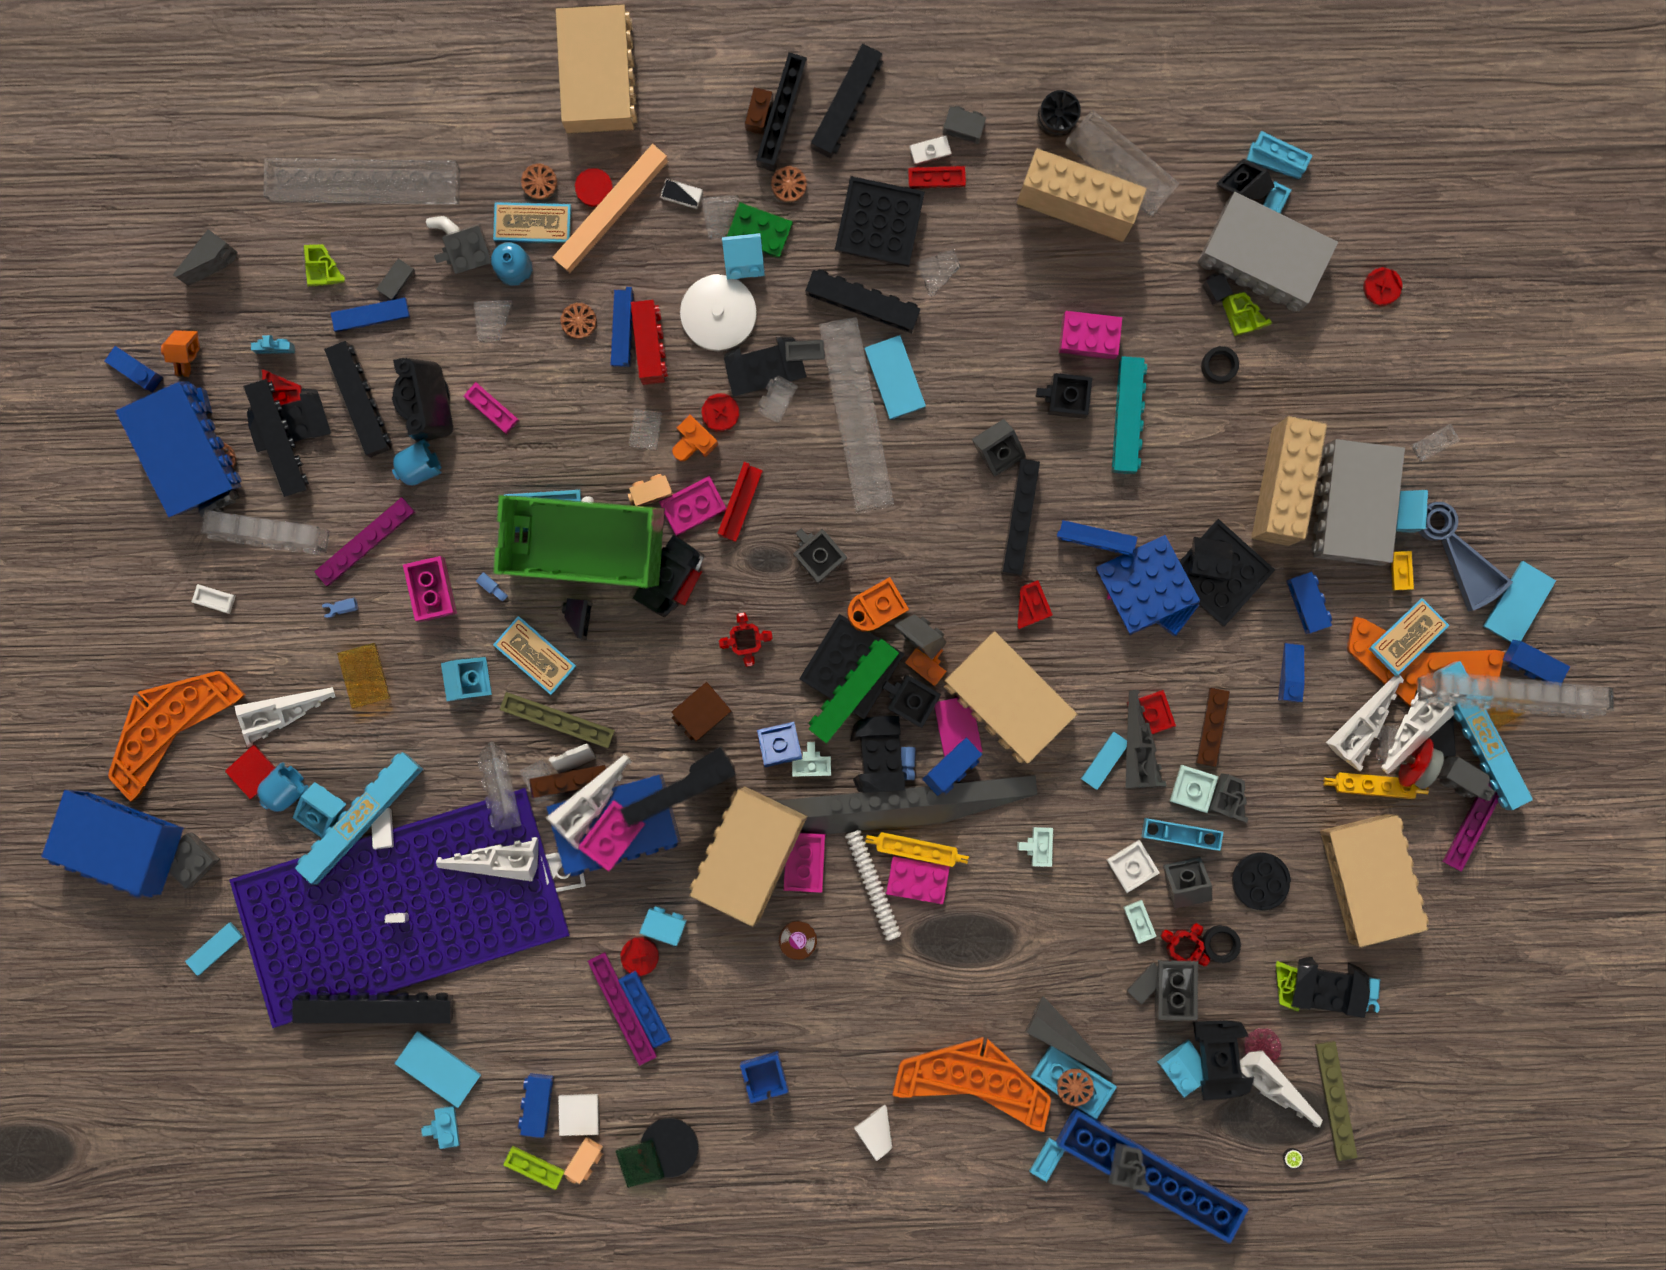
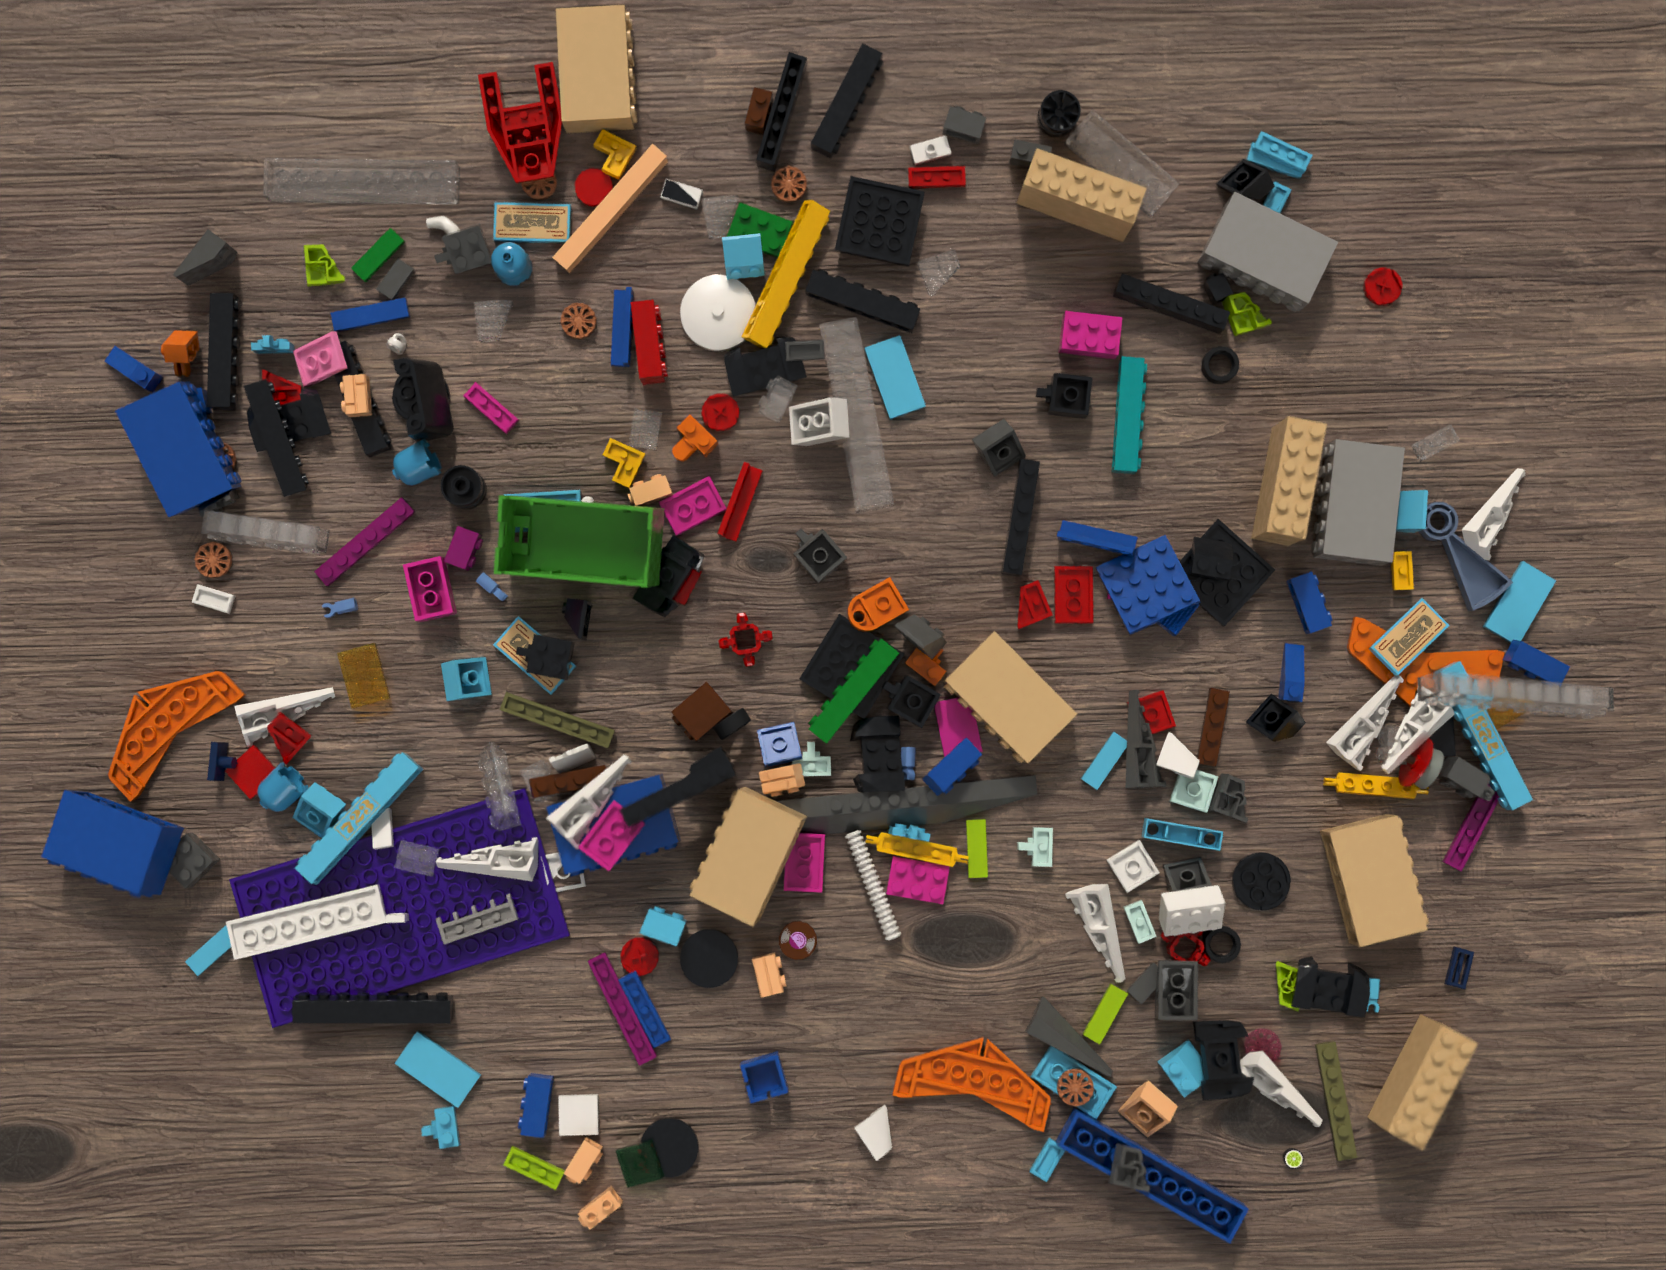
none -> nougat wheel [195,542,232,578]
none -> black brick [207,293,241,410]
none -> dark blue tile [207,742,237,781]
none -> white plate [226,884,386,960]
none -> red wing [267,712,311,765]
none -> bright pink tile [293,332,347,387]
none -> light nougat brick [340,374,372,417]
none -> green tile [351,228,405,282]
none -> white tile [386,333,407,355]
none -> clear plate [394,840,440,877]
none -> light grey hinge [436,894,519,944]
none -> black wheel [440,465,487,509]
none -> magenta brick [444,526,483,571]
none -> red wedge [478,62,562,184]
none -> black hinge [516,634,575,680]
none -> light nougat brick [578,1186,623,1230]
none -> yellow plate [594,129,636,180]
none -> yellow plate [603,438,646,488]
none -> black tile [680,929,738,988]
none -> black tyre [713,708,751,740]
none -> yellow brick [741,200,830,348]
none -> light nougat brick [752,952,787,997]
none -> light nougat brick [759,763,805,797]
none -> white brick [789,397,850,446]
none -> medium azure hinge [888,823,930,842]
none -> lime tile [966,819,988,878]
none -> dark grey brick [1009,139,1052,168]
none -> red tile [1054,566,1093,624]
none -> white wedge [1065,884,1125,983]
none -> lime tile [1083,983,1128,1044]
none -> black brick [1113,274,1230,334]
none -> light nougat slope [1118,1081,1178,1137]
none -> white slope [1156,732,1200,780]
none -> white brick [1159,885,1225,936]
none -> black slope [1246,694,1306,742]
none -> tan brick [1368,1014,1478,1150]
none -> dark blue tile [1444,947,1474,989]
none -> white wedge [1462,468,1525,560]

